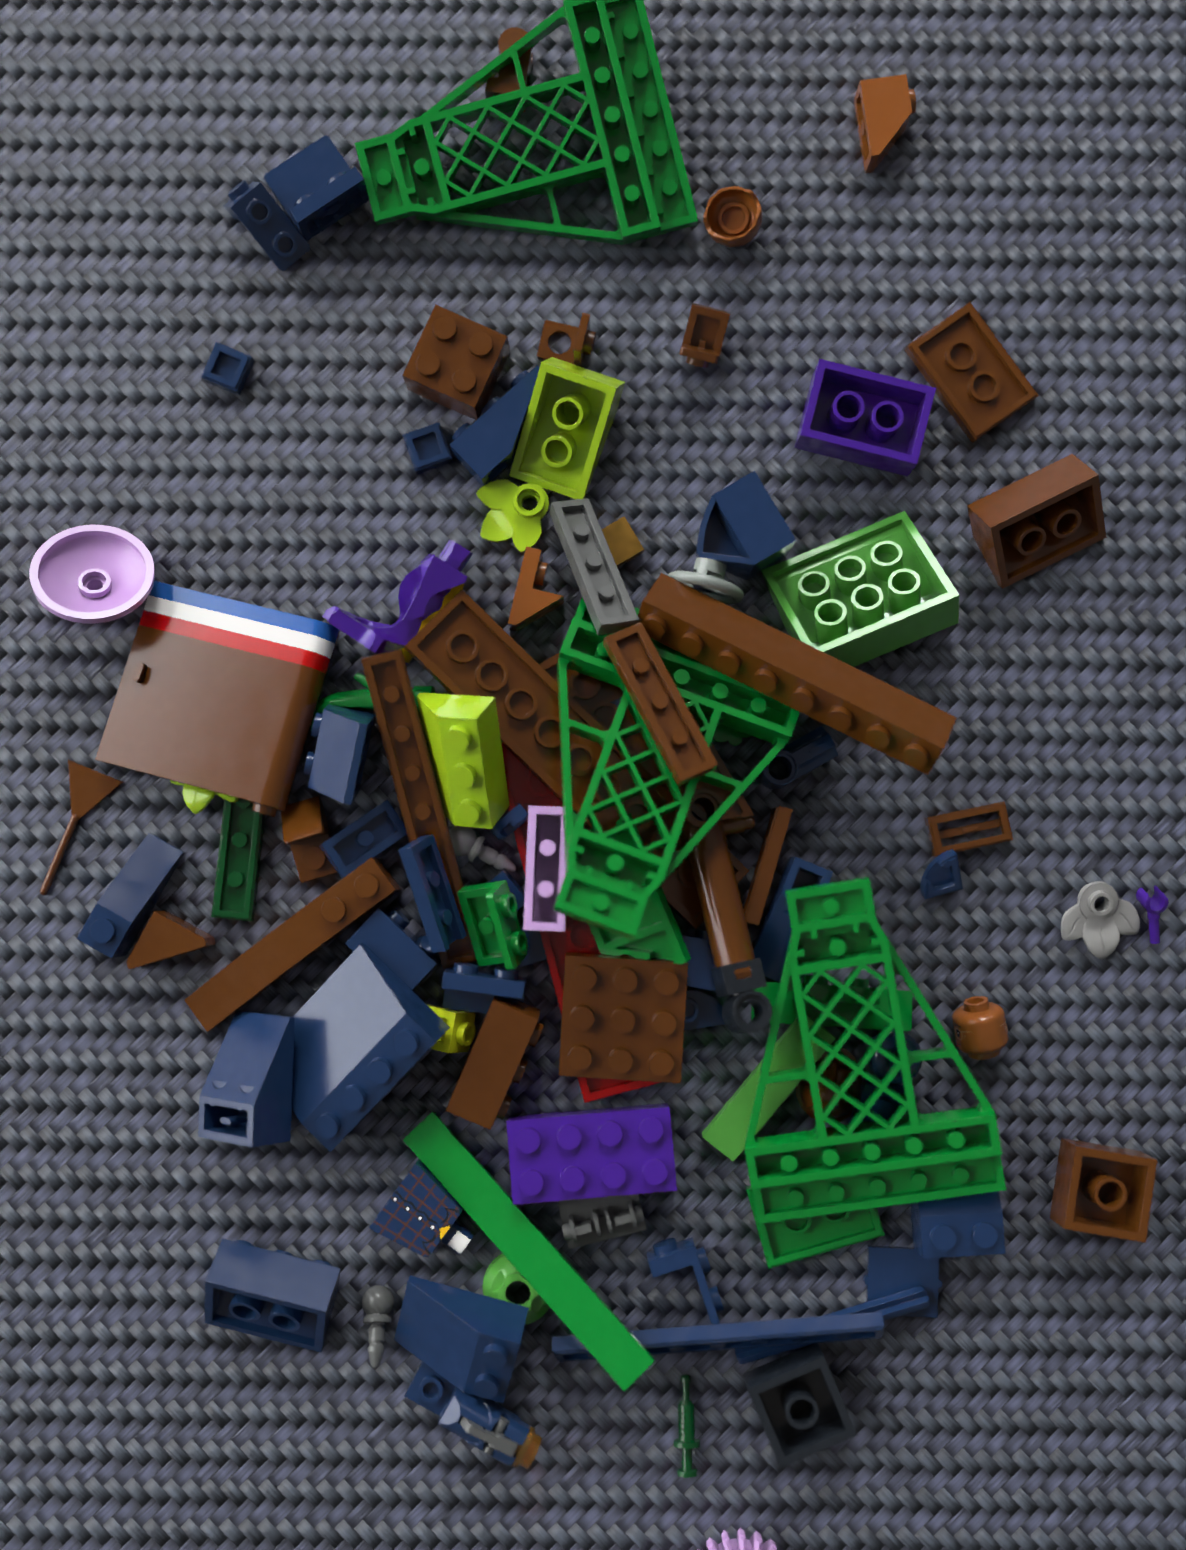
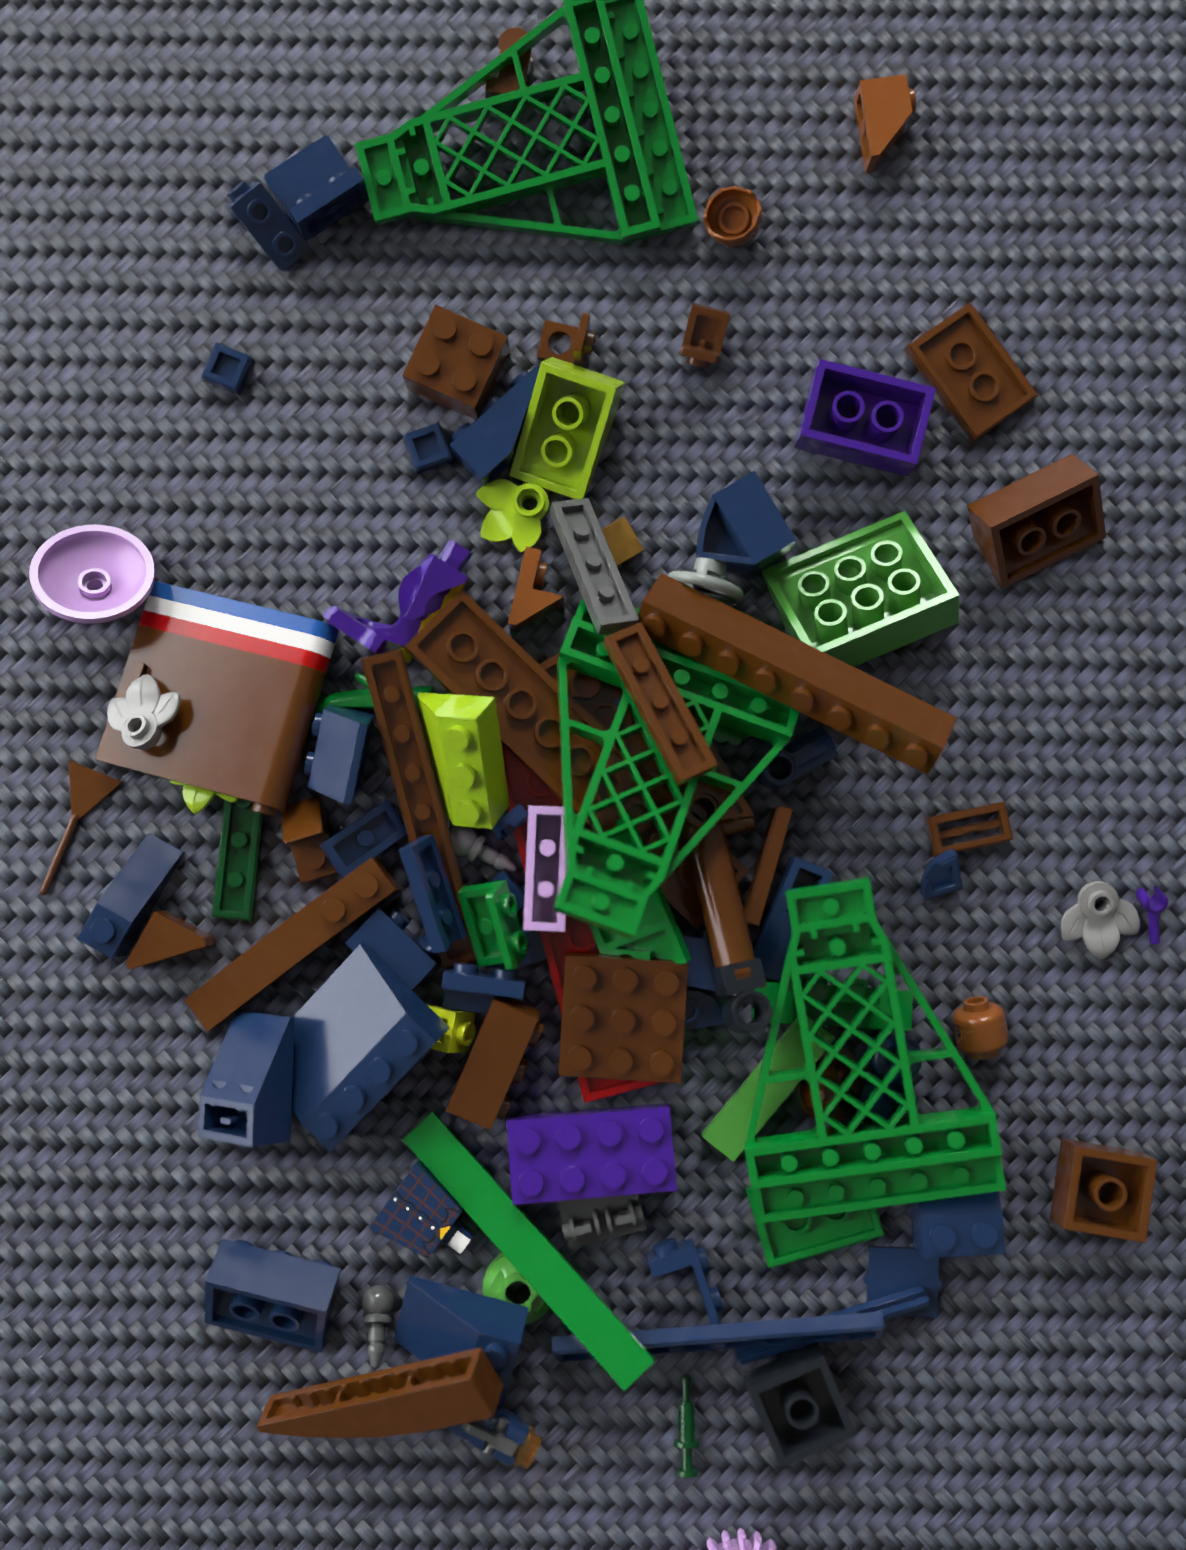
none -> plate [107,674,180,750]
none -> reddish brown slope [256,1347,503,1439]

